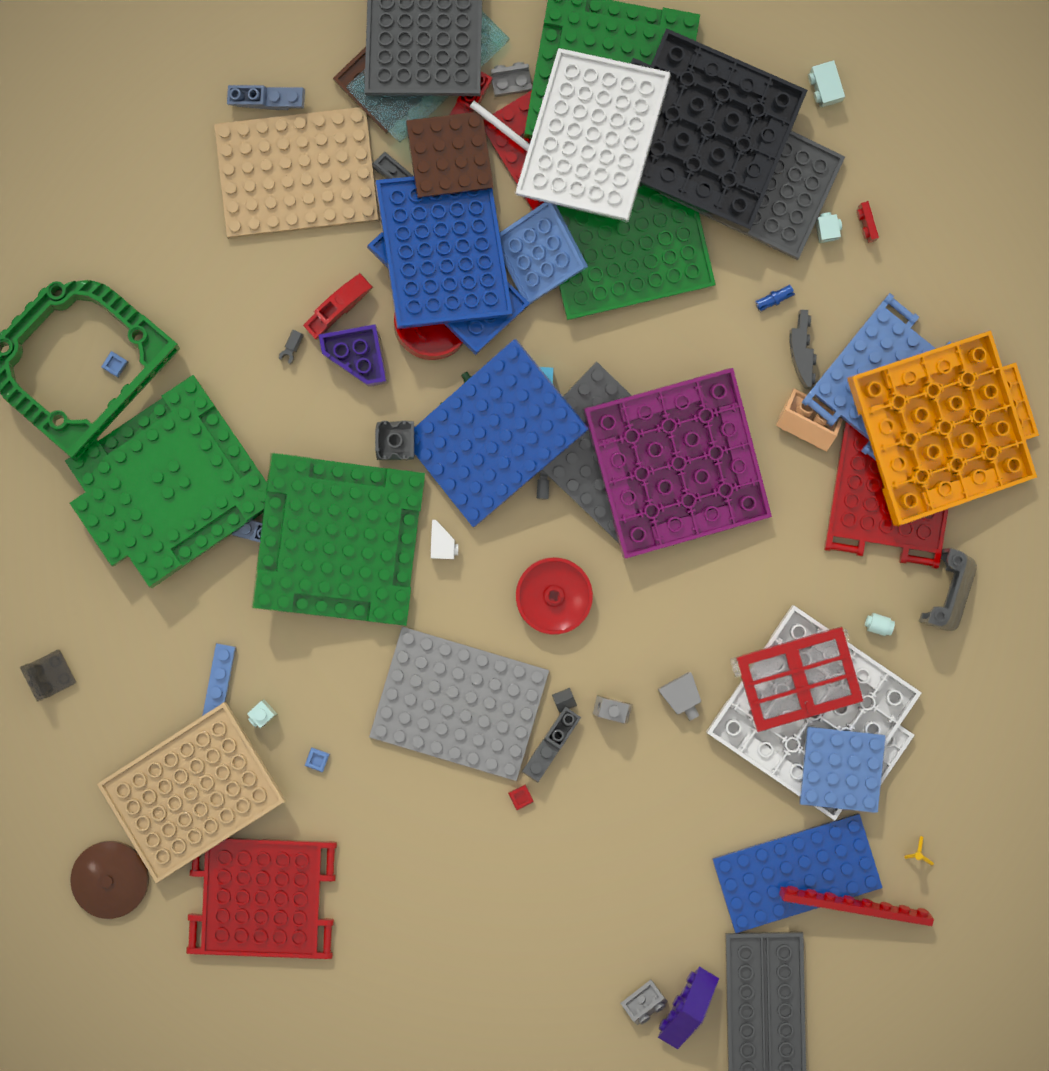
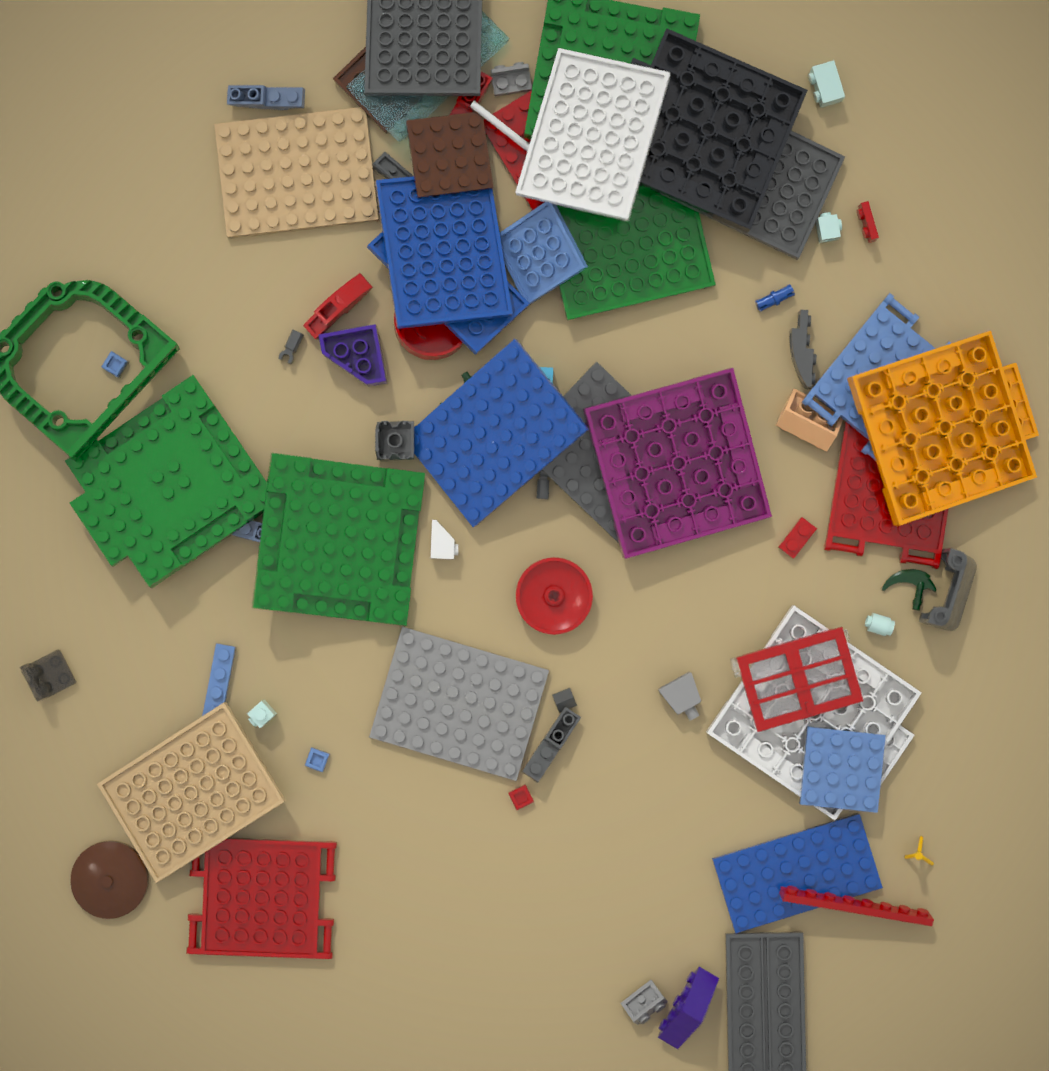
light grey torso [593,695,632,723] -> none
none -> red plate [778,517,817,559]
none -> dark green piece [882,569,937,611]

